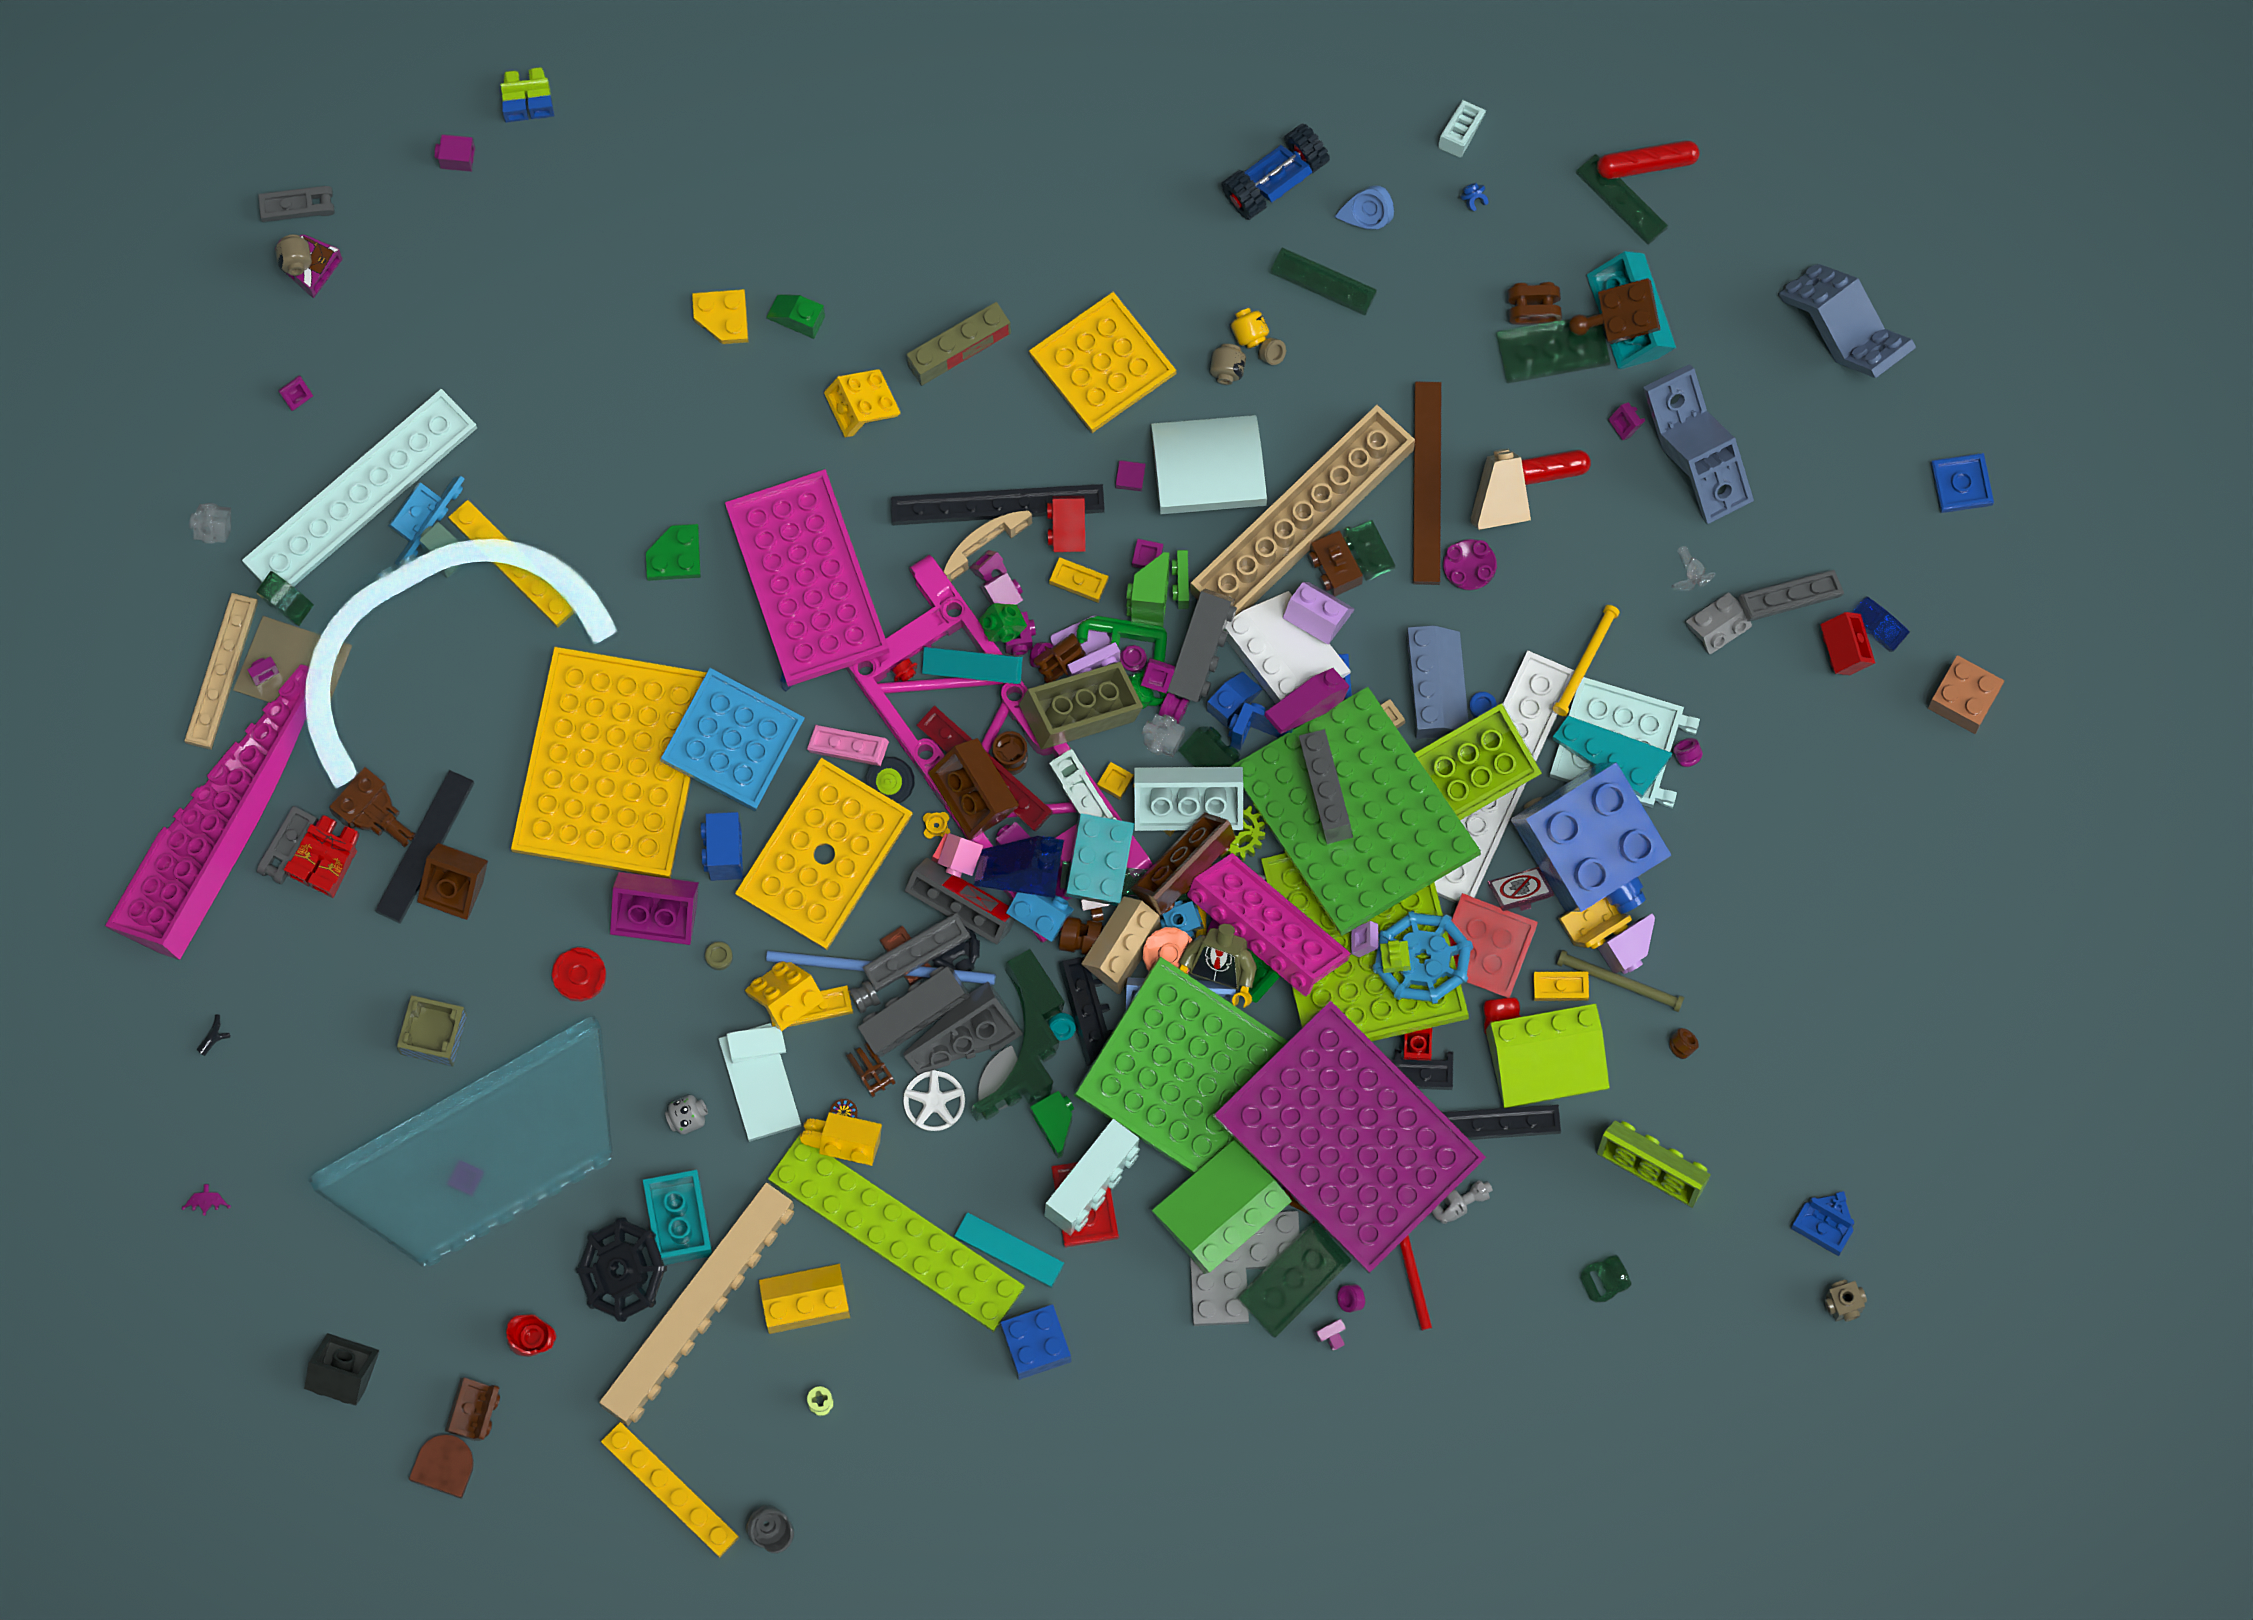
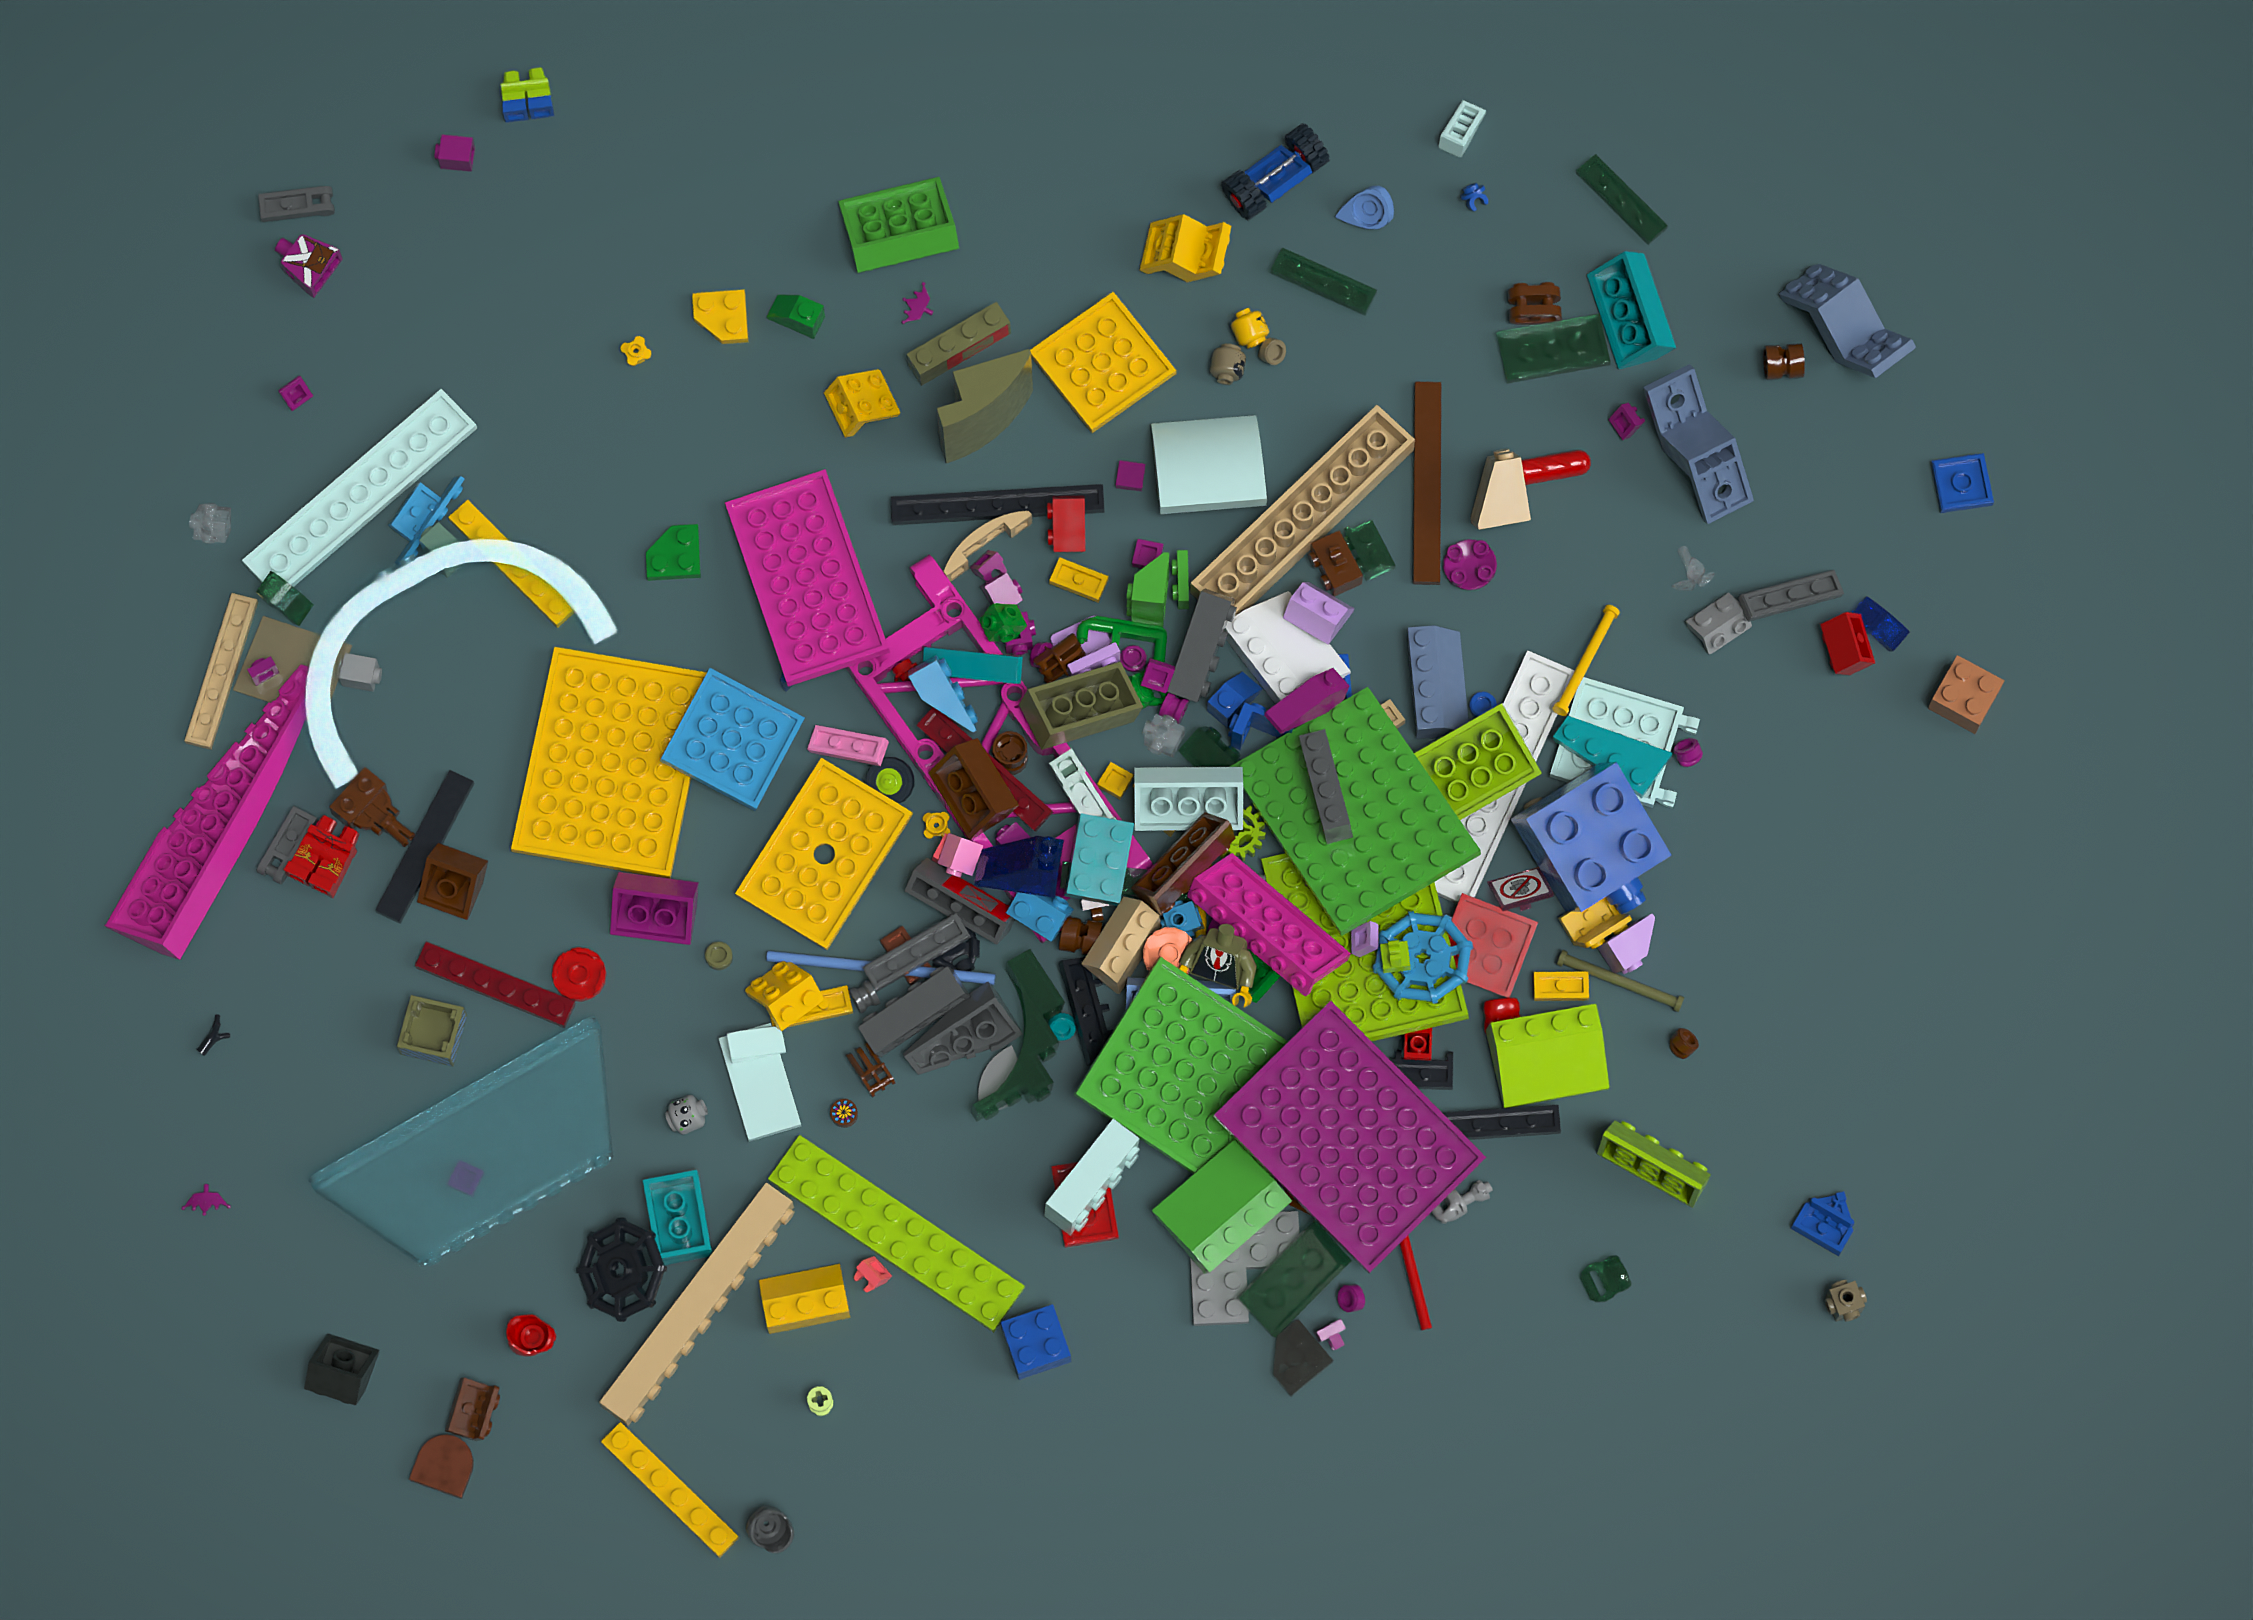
dark tan head [275,235,312,276] -> none
blue brick [701,812,743,881] -> none
yellow hinge [800,1112,882,1166] -> none
white wheel [904,1070,965,1131] -> none
teal tile [954,1212,1064,1289] -> none
green slope [1030,1091,1074,1159] -> none
reddish brown plate [1569,278,1661,344] -> none
red piece [1597,141,1700,179] -> none
none -> light grey brick [339,653,382,692]
none -> dark red plate [415,942,576,1028]
none -> yellow plate [621,336,651,366]
none -> bright green slope [838,177,959,273]
none -> coral tile [854,1256,892,1292]
none -> magenta piece [902,282,934,324]
none -> dark azure slope [908,655,978,732]
none -> olive slope [937,349,1033,464]
none -> yellow bracket [1140,214,1232,282]
none -> clear smoke plate [1273,1319,1334,1397]
none -> reddish brown wheel [1763,343,1805,380]

